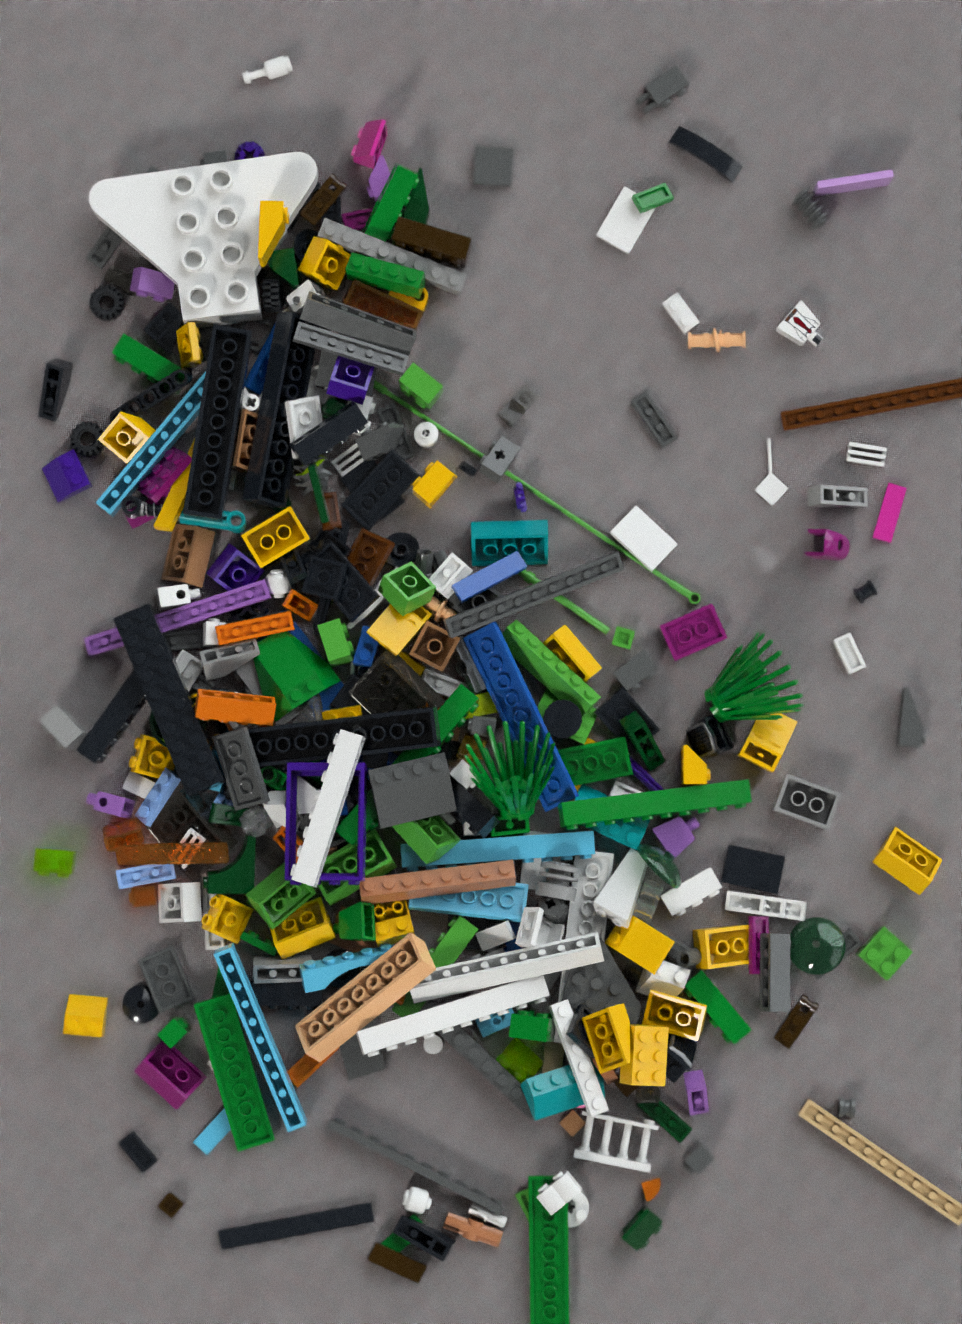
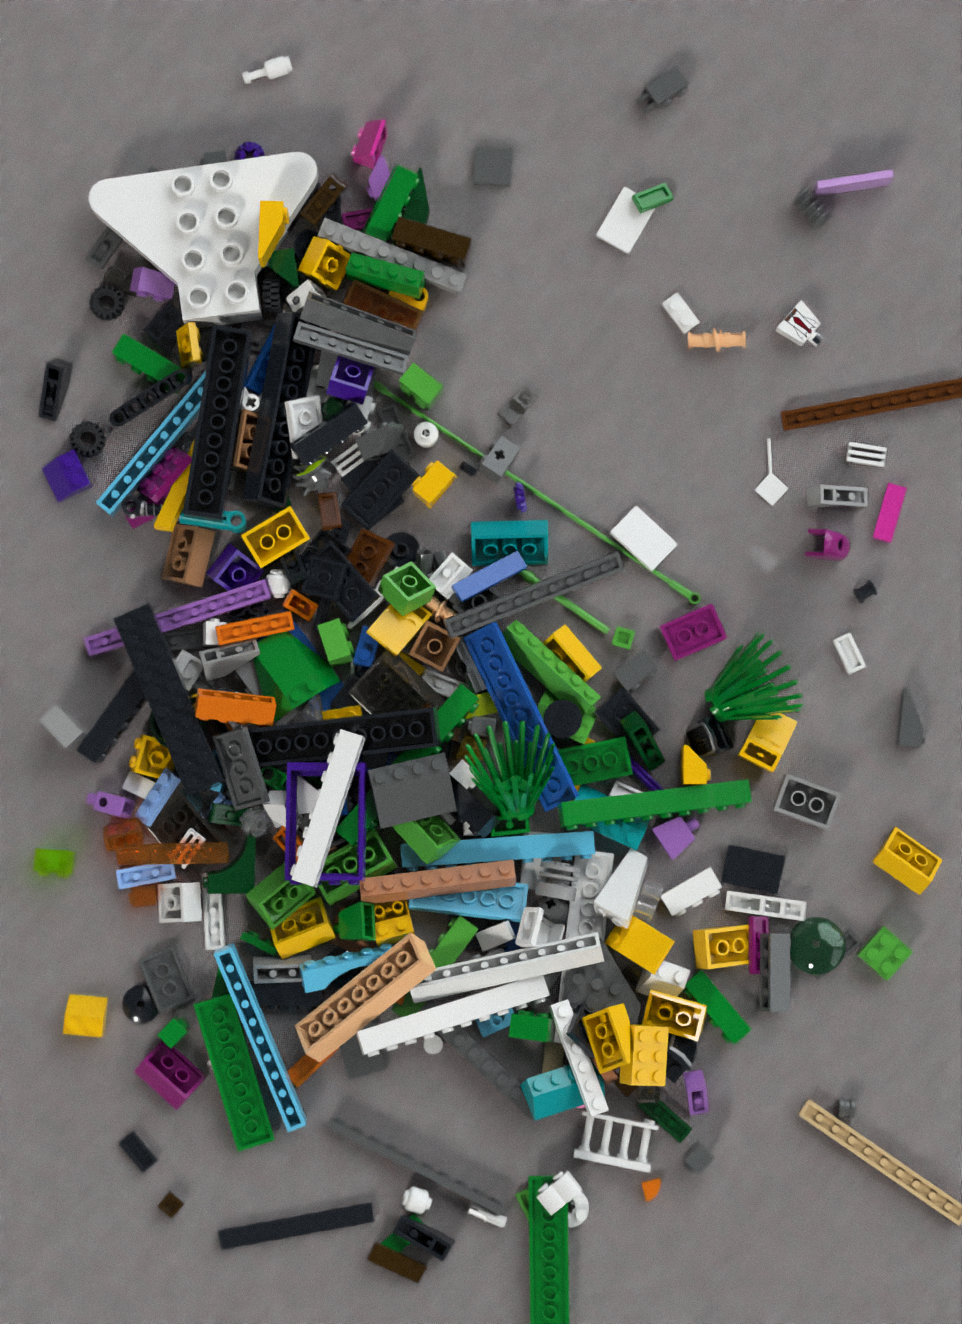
yellow slope [98,412,156,464] -> none
white torso [155,584,201,611] -> none
medium azure tile [193,1108,231,1155] -> none
yellow plate [201,894,254,944] -> none
dark green tile [308,463,330,523] -> none
nougat piece [443,1211,503,1248] -> none
clear neon green brick [496,1038,544,1083] -> none
medium nougat tile [559,1109,585,1137] -> none
dark green slope [619,1204,663,1251] -> none
dark grey tile [630,391,678,449] -> none
clear green dish [637,844,681,889] -> none
dark grey piece [667,936,702,968] -> none
black slope [669,126,743,183] -> none
dark brown plate [773,994,819,1050] -> none

